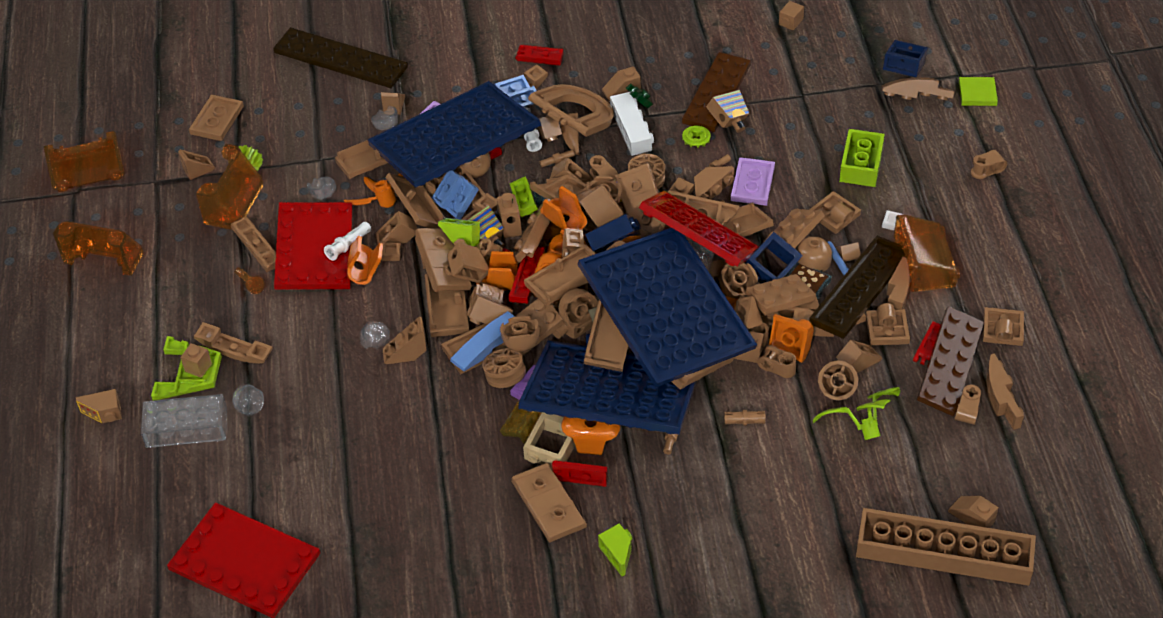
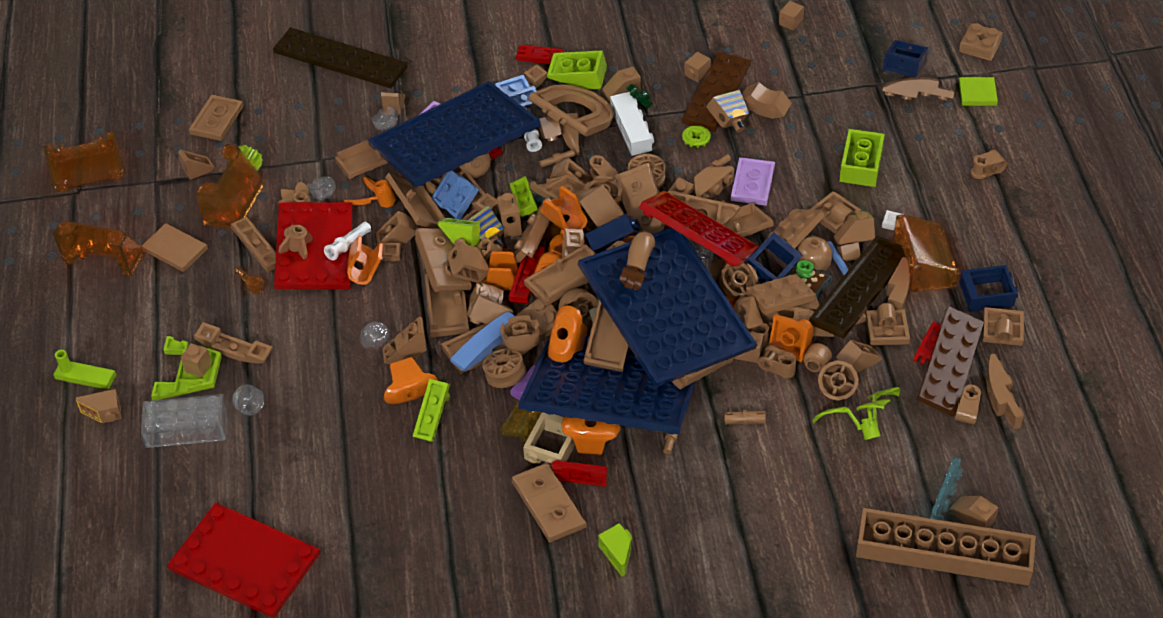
none -> lime piece [53,350,116,390]
none -> medium nougat tile [141,223,208,272]
none -> medium nougat plate [278,182,311,204]
none -> medium nougat brick [278,225,313,260]
none -> orange piece [384,357,438,404]
none -> lime piece [413,379,450,442]
none -> lime slope [547,50,607,90]
none -> orange piece [548,306,588,362]
none -> medium nougat piece [619,232,655,290]
none -> medium nougat brick [684,52,711,82]
none -> medium nougat brick [742,82,792,119]
none -> bright green bush [796,260,814,278]
none -> medium nougat head [803,343,832,372]
none -> medium nougat slope [834,211,875,245]
none -> clear light blue plate [929,457,963,521]
none -> medium nougat brick [959,23,1003,61]
none -> dark blue window [959,265,1018,312]

